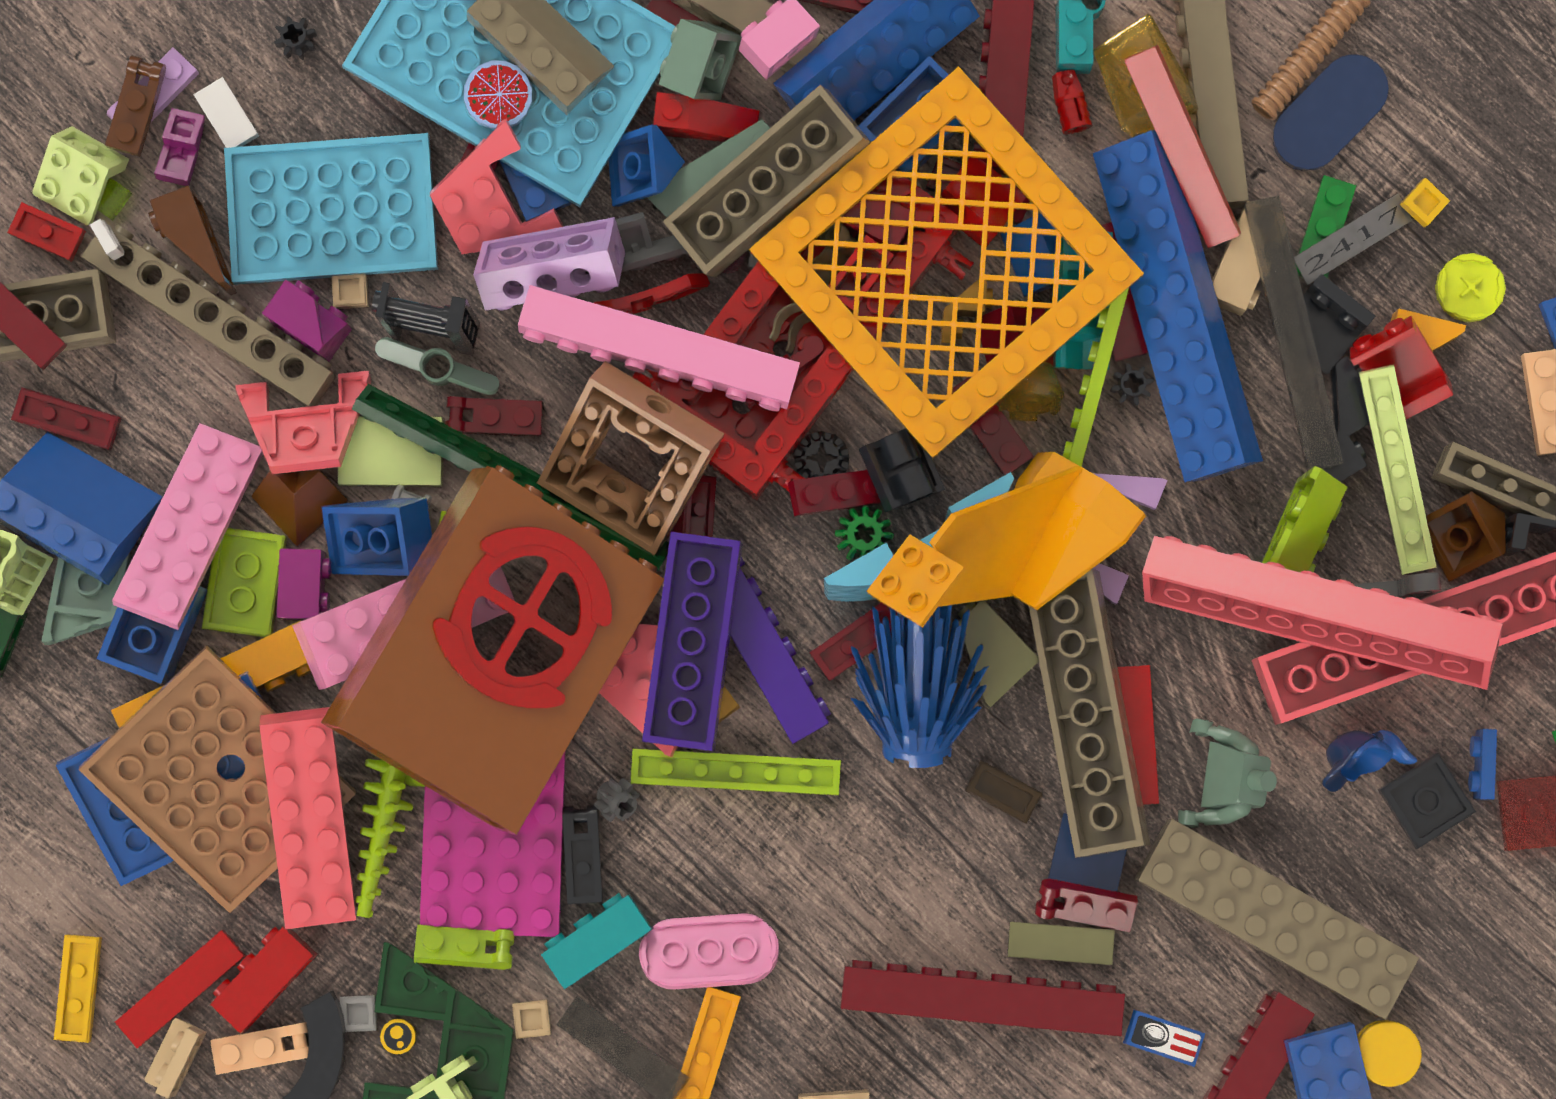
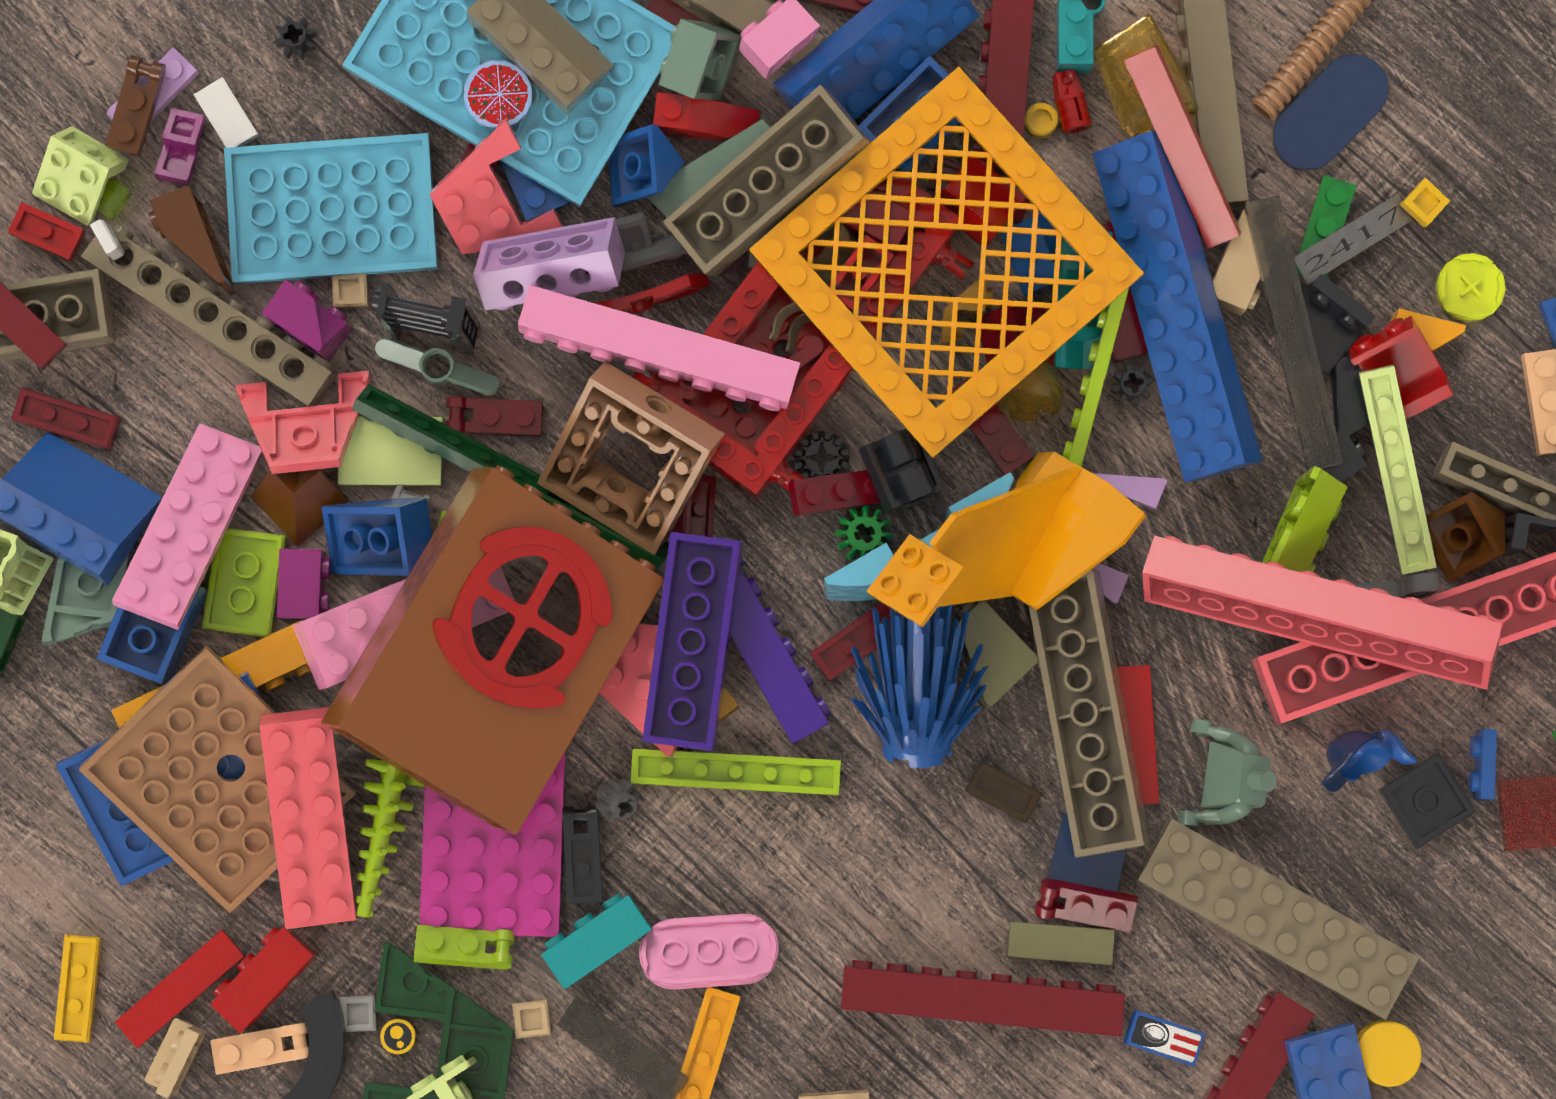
none -> yellow tile [1024,103,1058,139]

